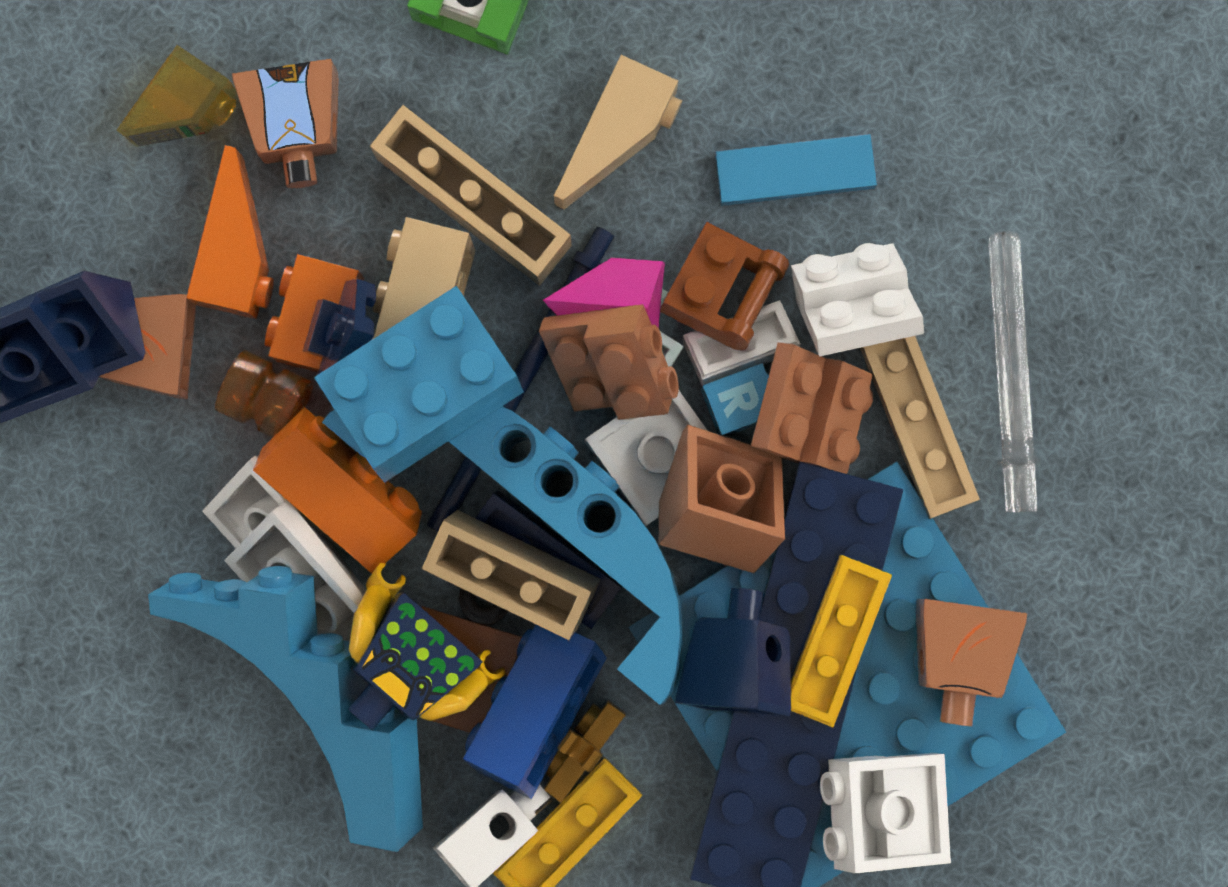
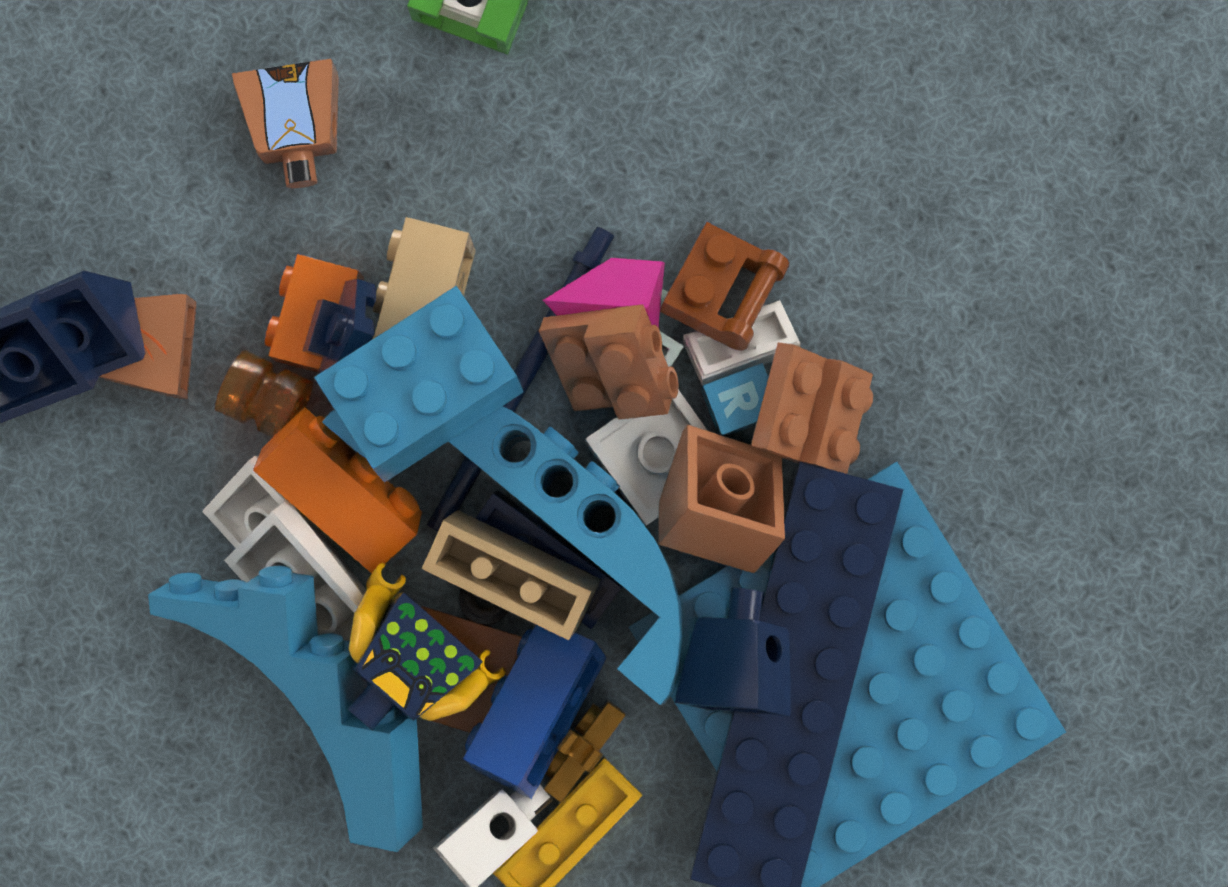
clear yellow slope [116,45,237,147] -> none
orange slope [186,145,274,319] -> none
tan brick [370,105,572,286] -> none
tan slope [554,55,682,209] -> none
dark azure tile [715,134,877,206] -> none
white plate [791,243,924,357] -> none
yellow tile [791,555,892,727] -> none
white plate [820,753,951,873] -> none
tan plate [860,336,980,519] -> none
nougat torso [916,599,1027,727] -> none
clear axle [988,231,1040,513] -> none

